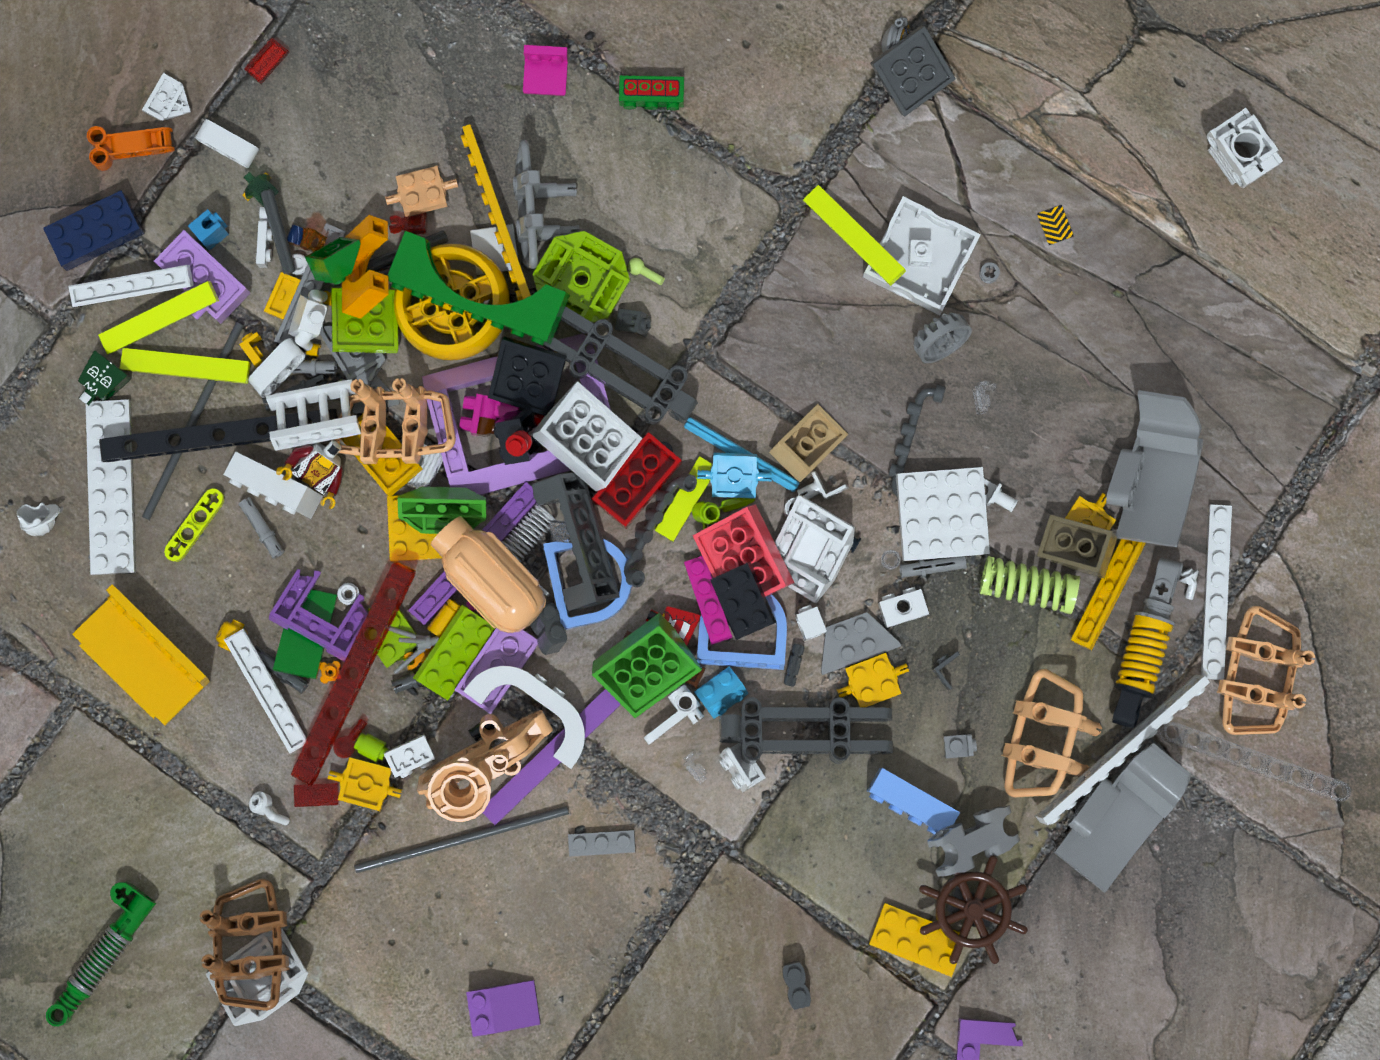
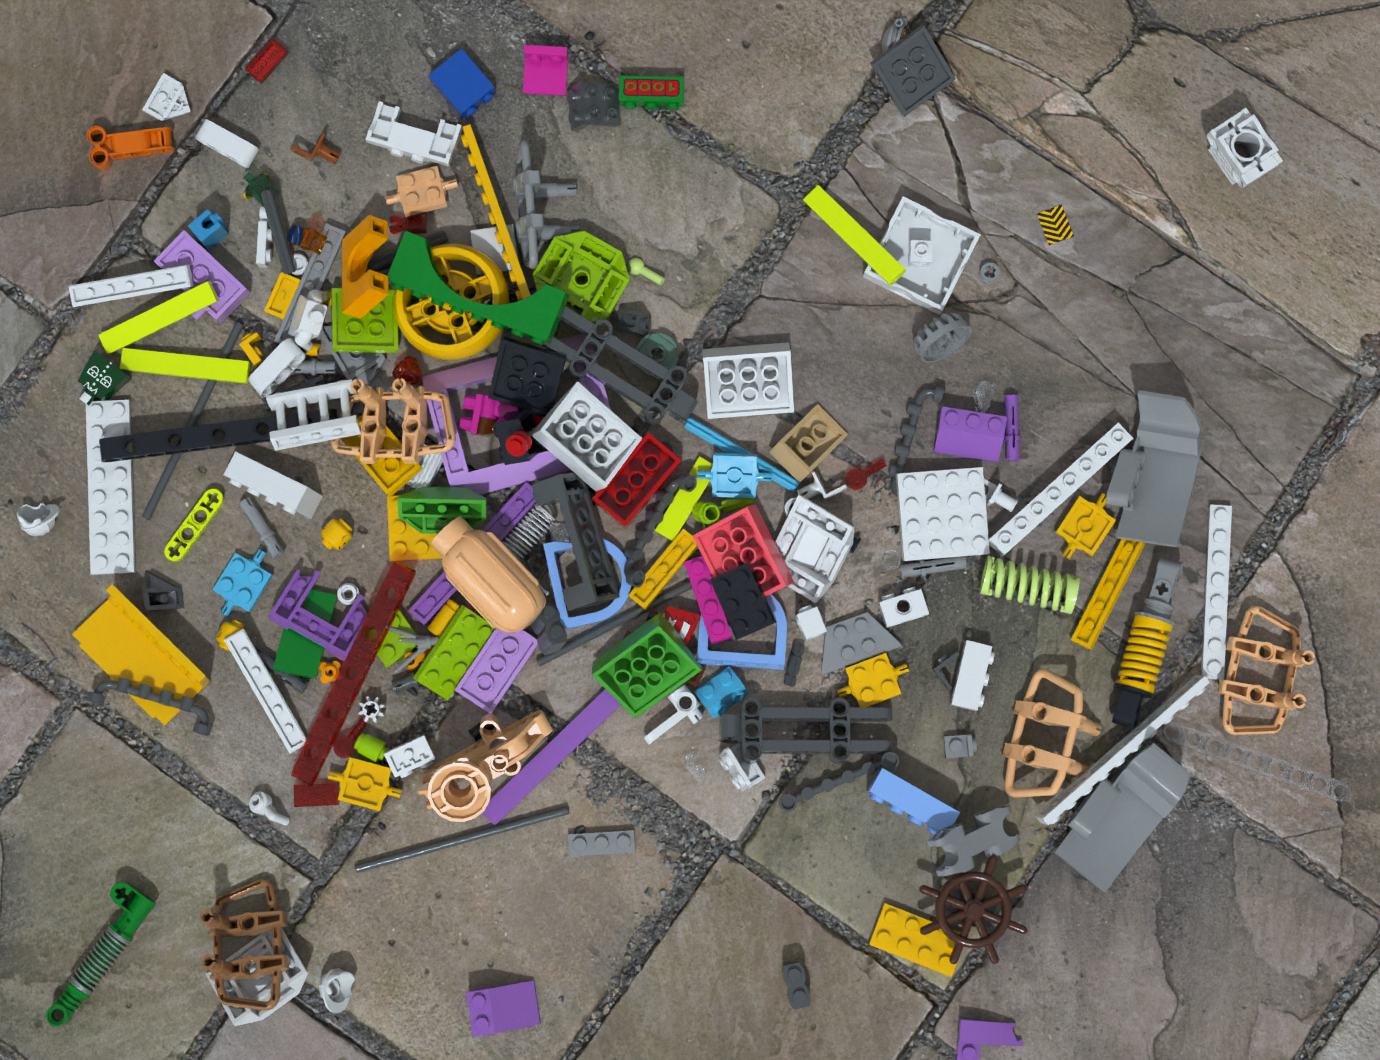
dark blue brick [43,190,145,271] -> none
torso [276,440,343,509] -> none
green slope [305,237,361,285] -> none
white arch [463,666,585,769] -> none
dark tan slope [1037,515,1117,578] -> none
white plate [1179,568,1199,600] -> none
none -> dark grey bar [86,677,212,736]
none -> flat silver slope [142,570,184,613]
none -> medium azure plate [213,549,273,617]
none -> dark orange bracket [290,132,341,164]
none -> white piece [318,968,355,1013]
none -> yellow head [320,518,353,550]
none -> white gear [358,696,386,723]
none -> white bracket [365,101,463,166]
none -> clear red brick [392,356,422,385]
none -> blue brick [428,48,496,119]
none -> dark grey piece [536,572,713,666]
none -> flat silver bracket [566,82,621,131]
none -> yellow plate [628,529,698,610]
none -> sand green plate [636,333,679,376]
none -> white slope [702,342,794,419]
none -> dark grey bar [779,752,899,812]
none -> clear red plate [846,459,886,490]
none -> medium lavender slope [934,406,1007,463]
none -> white brick [950,640,995,711]
none -> white brick [988,422,1133,557]
none -> medium lavender pin [1004,395,1021,461]

